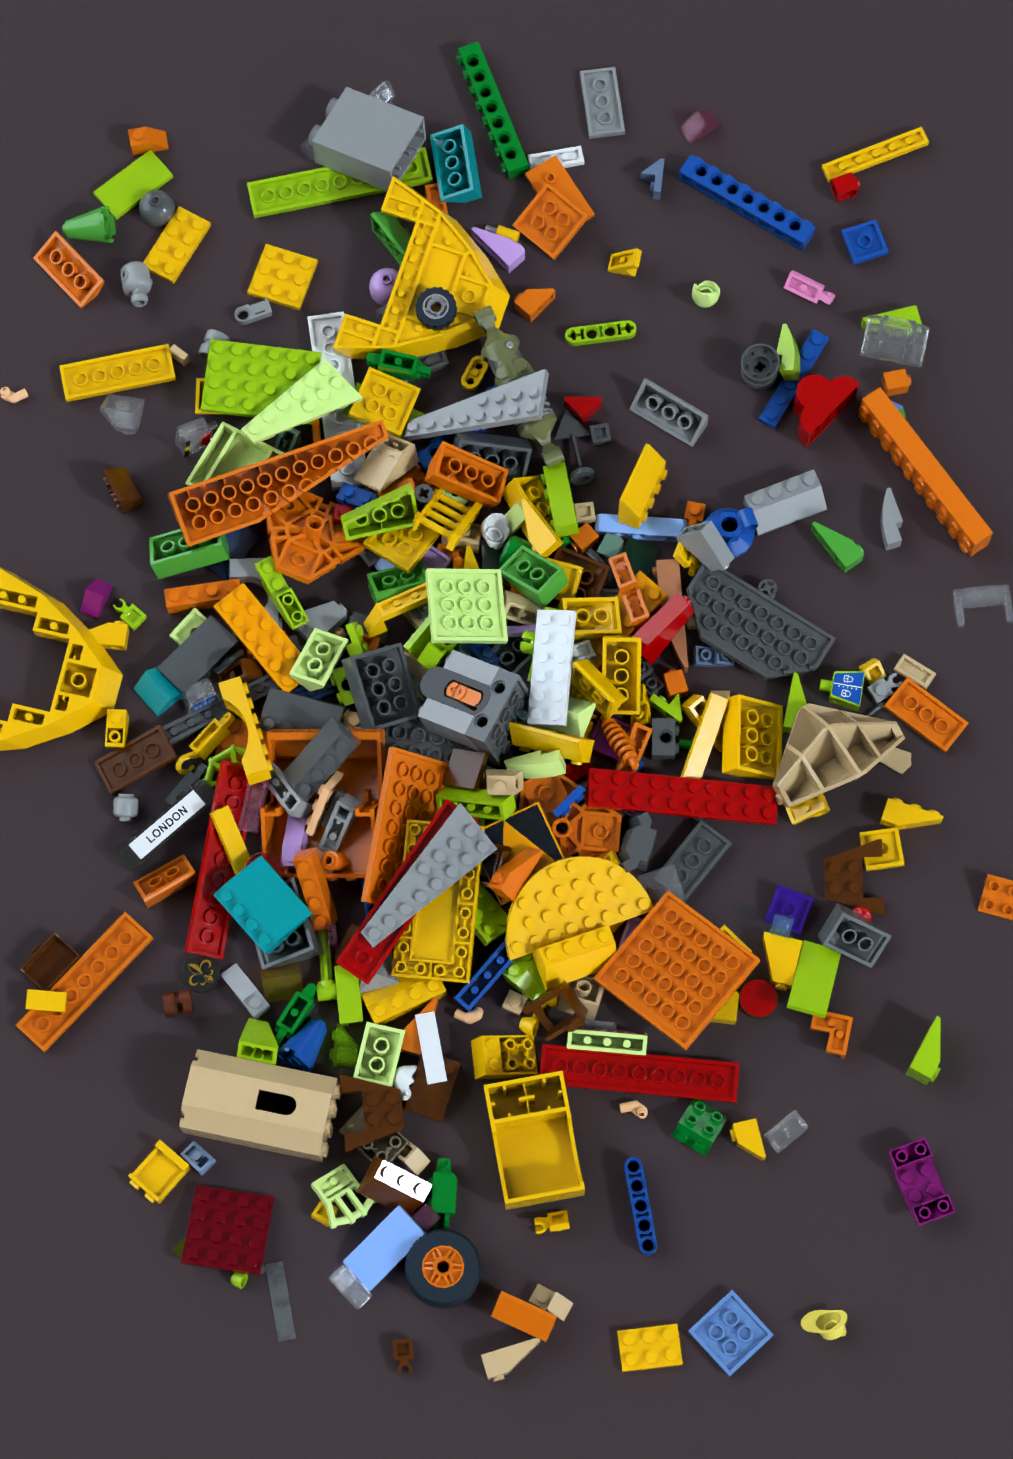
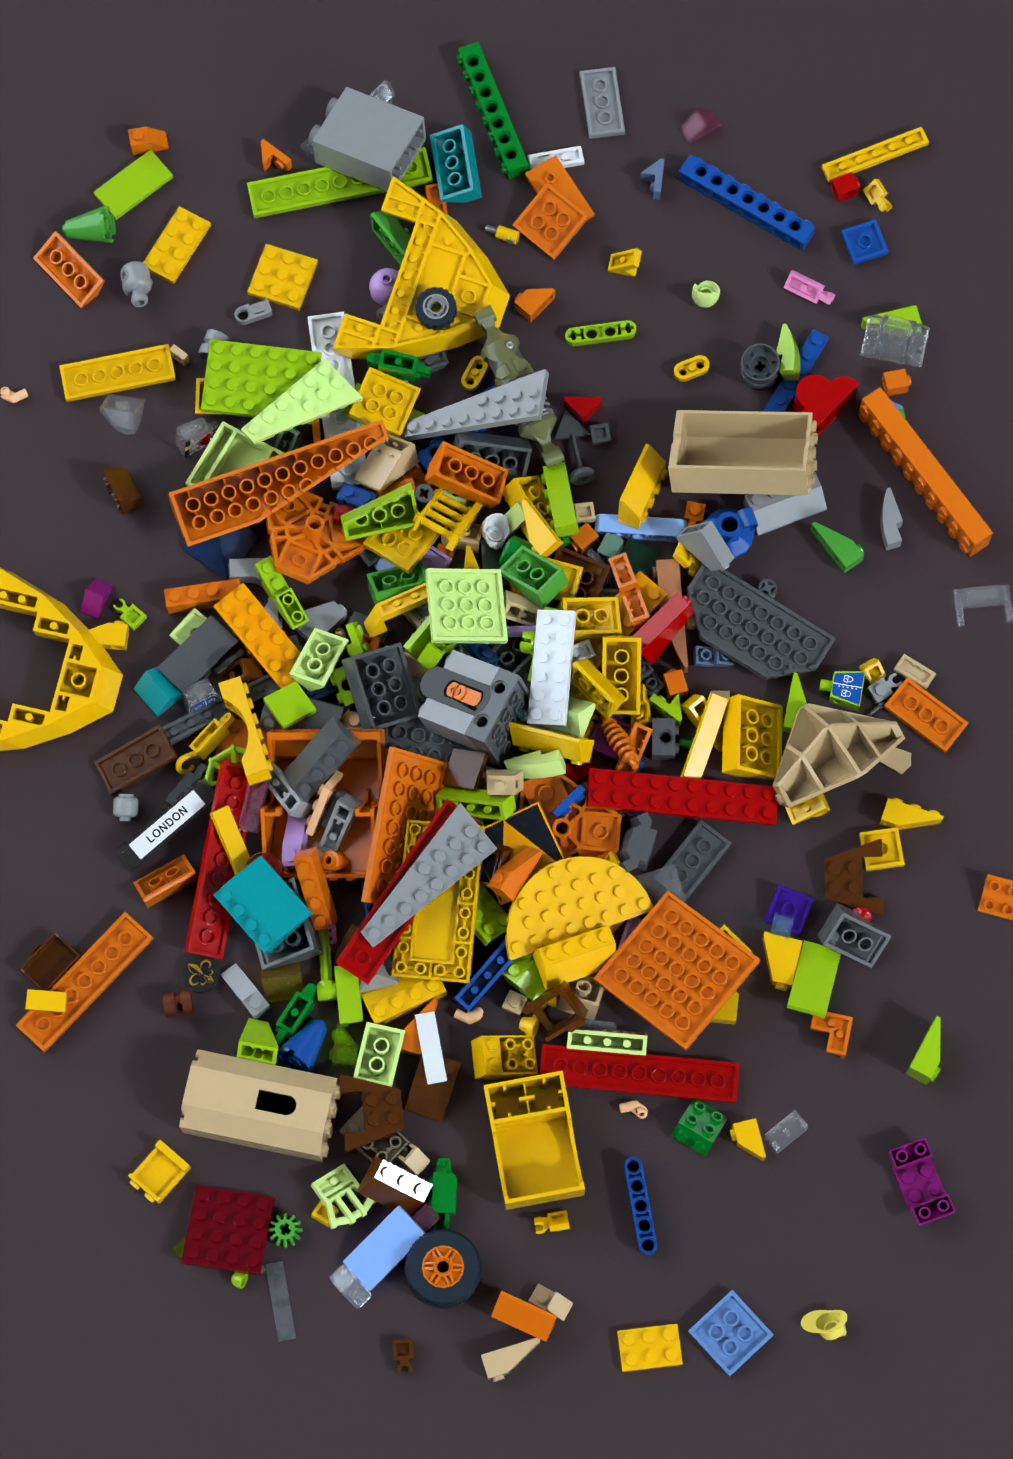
yellow slope [105,709,129,748] -> none
dark grey cylinder [139,190,176,228] -> none
bright green slope [149,529,230,579] -> none
sand blue slope [180,1141,216,1176] -> none
white hair [392,1065,417,1101] -> none
orange animal [451,549,466,569] -> none
lavender slope [471,227,525,273] -> none
light grey slope [629,378,709,447] -> none
red tile [739,979,778,1019] -> none
none -> orange slope [261,139,292,172]
none -> lime tile [263,681,317,730]
none -> bright green gear [268,1213,303,1248]
none -> tan panel [668,410,818,495]
none -> yellow plate [674,355,710,382]
none -> yellow plate [863,179,893,212]

